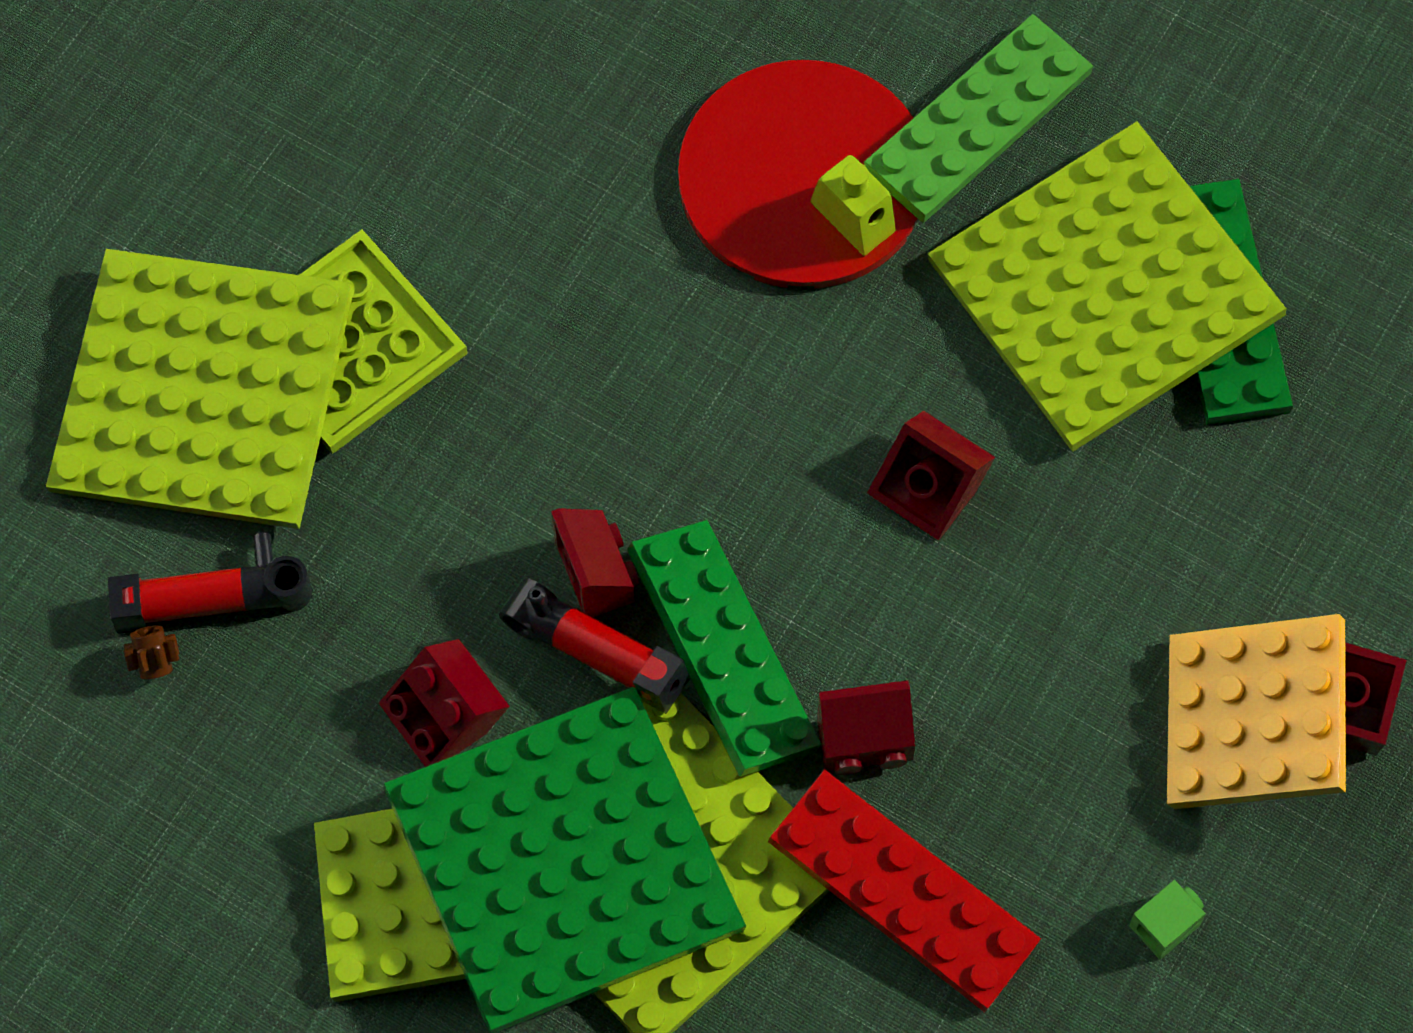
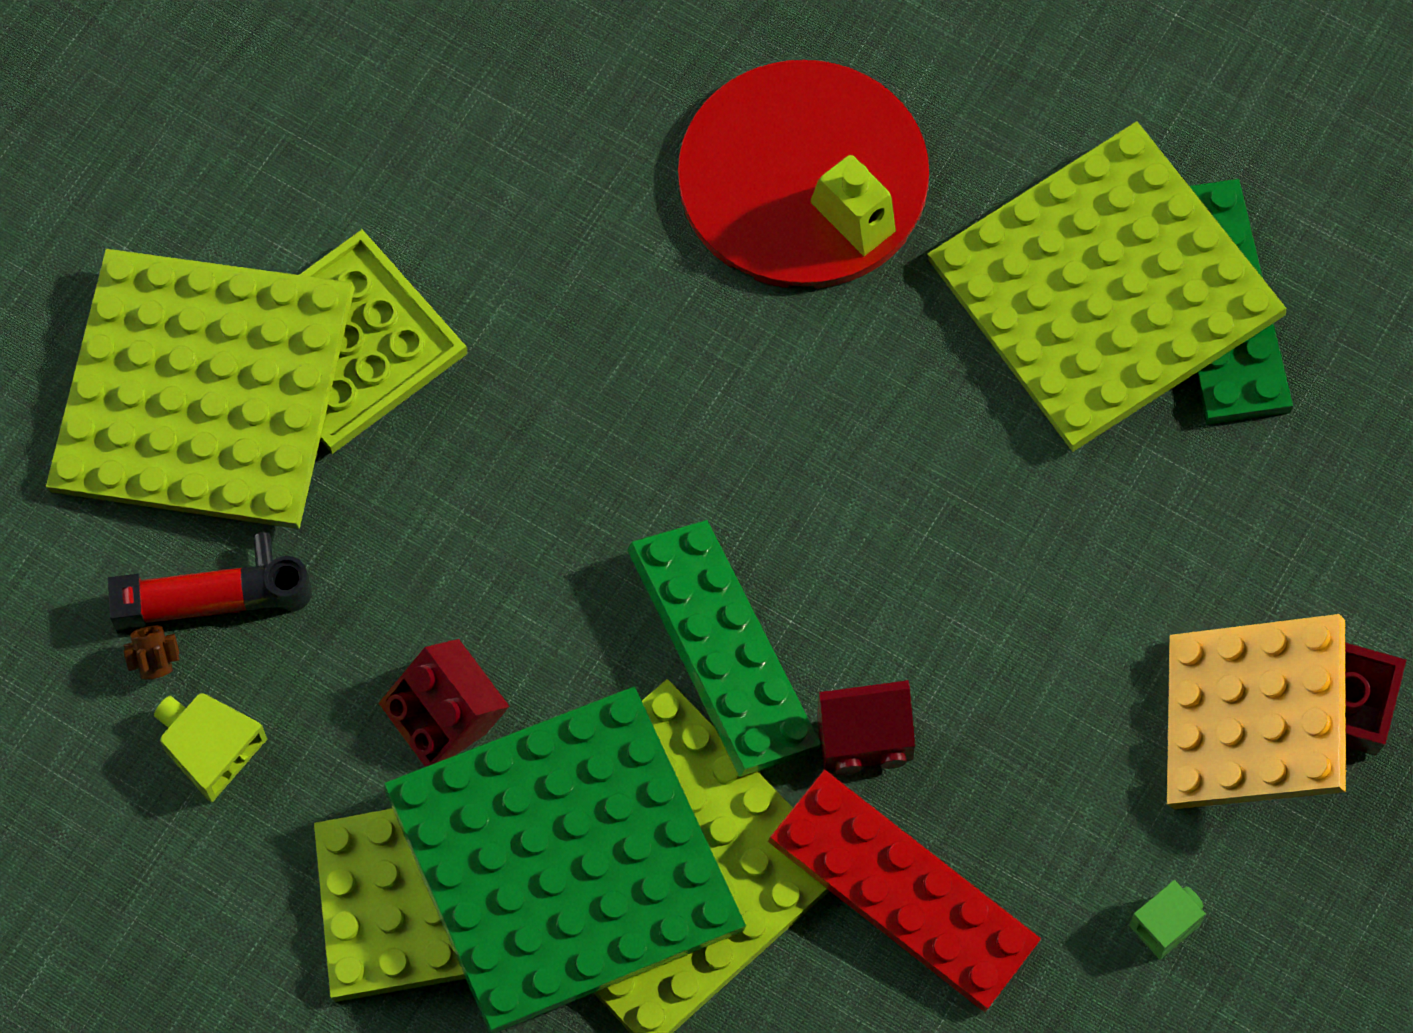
piece [499,578,690,714] -> none
dark red slope [551,508,639,618] -> none
bright green plate [864,14,1093,223] -> none
dark red slope [867,411,995,540] -> none
none -> lime torso [154,693,267,803]

